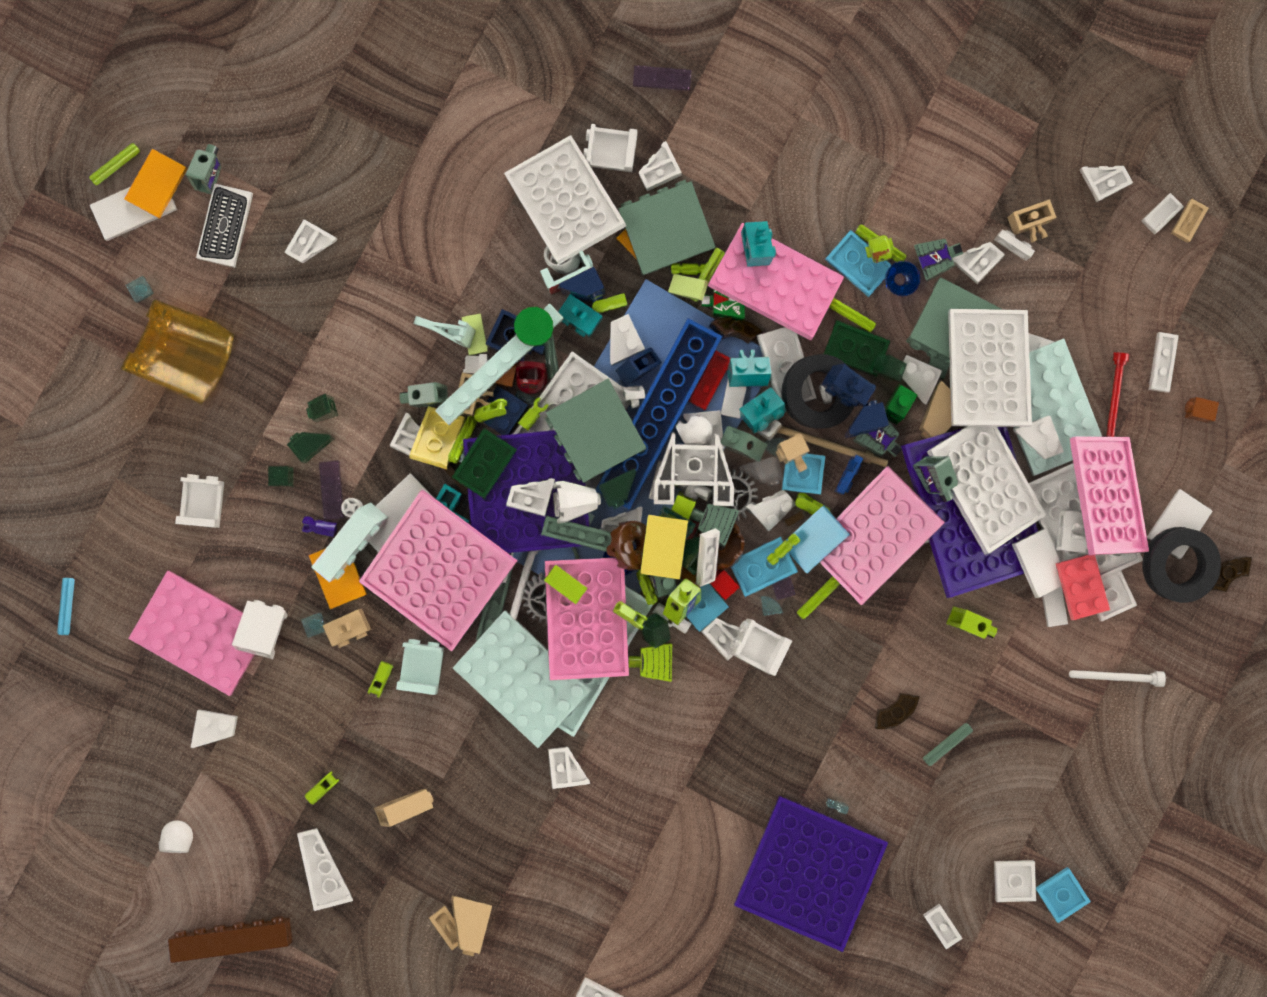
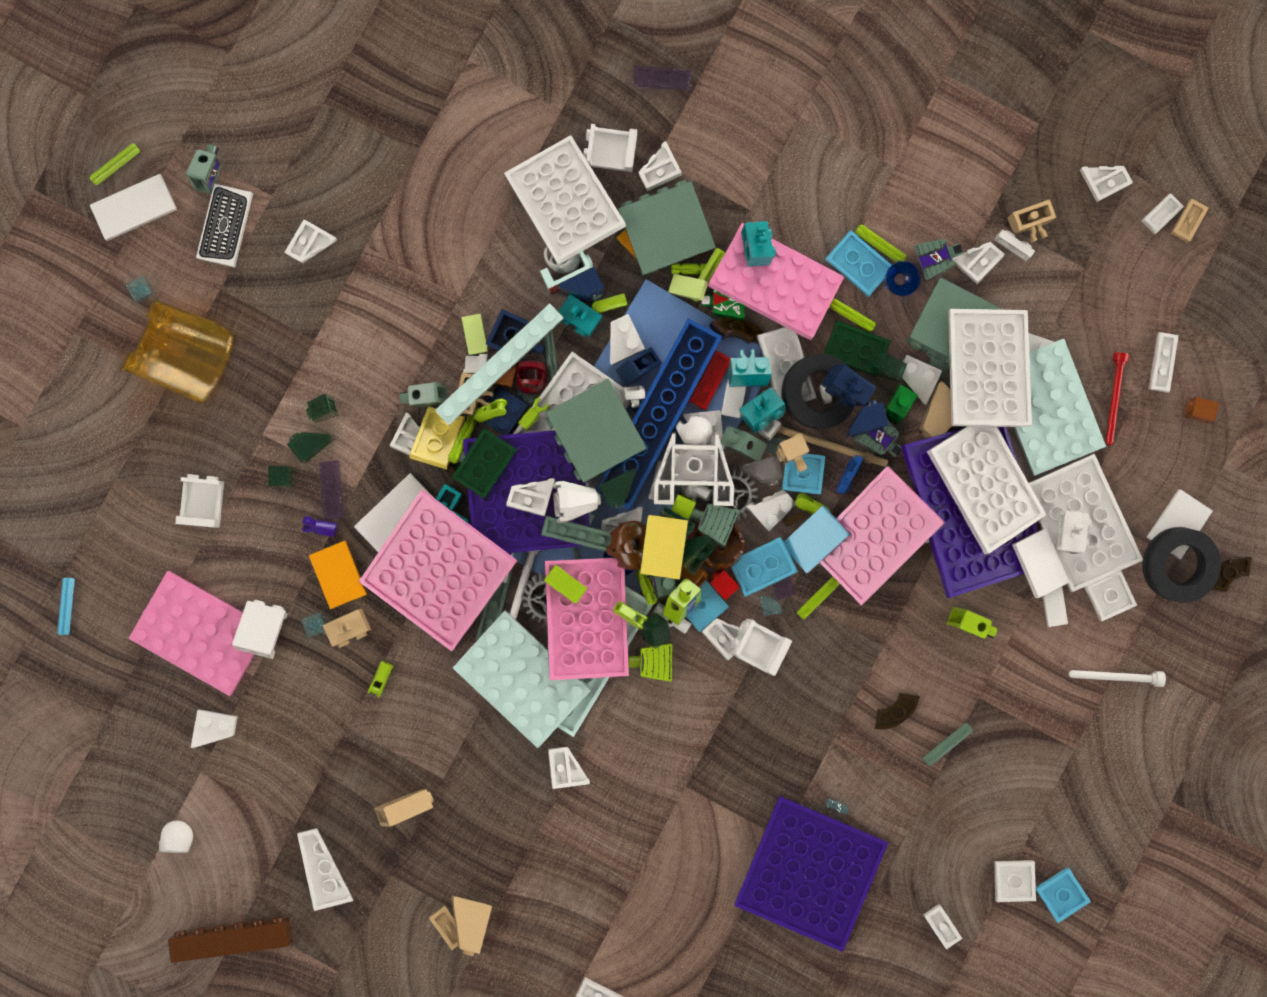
light orange tile [124,149,188,219] -> none
lime bar [304,771,340,805] -> none
light aqua wedge [312,502,388,582] -> none
white wheel [341,498,363,517] -> none
light aqua panel [396,639,444,695] -> none
light aqua hinge [413,316,476,349] -> none
green tile [514,307,554,347] -> none
white tile [696,528,720,587] -> none
lime axle [767,533,800,565] -> none
lime head [865,235,895,263] -> none
sand green torso [912,456,958,502] -> none
white wing [1013,416,1064,459] -> none
coral plate [1055,554,1110,620] -> none
bright pink plate [1069,437,1149,556] -> none

